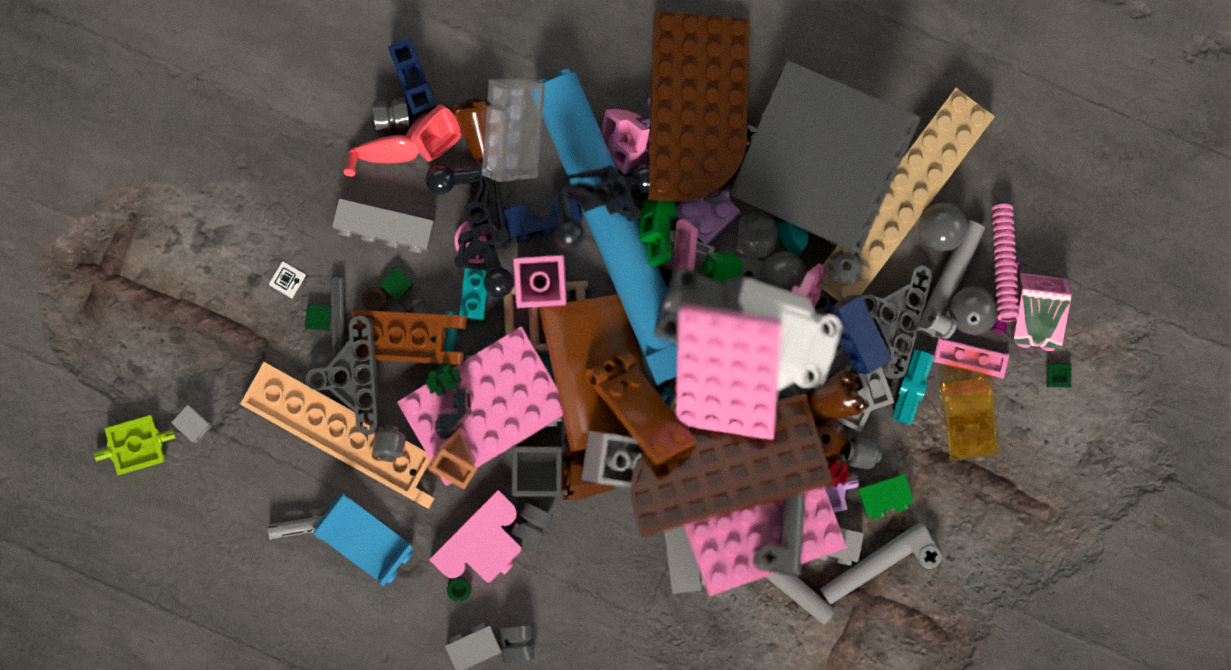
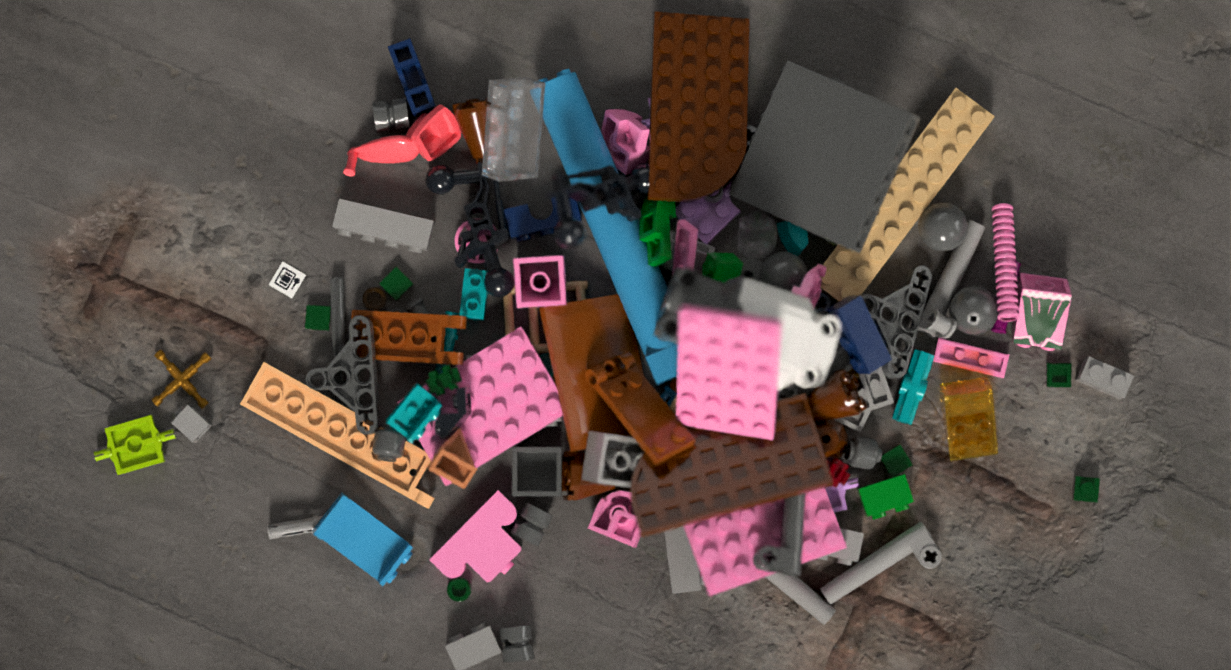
dark grey brick [828,249,864,286] -> none
none -> pearl gold piece [151,349,212,409]
none -> teal bracket [386,382,442,443]
none -> bright pink brick [588,490,641,548]
none -> dark green tile [881,444,913,478]
none -> dark green plate [1072,476,1100,503]
none -> light grey brick [1076,356,1134,399]

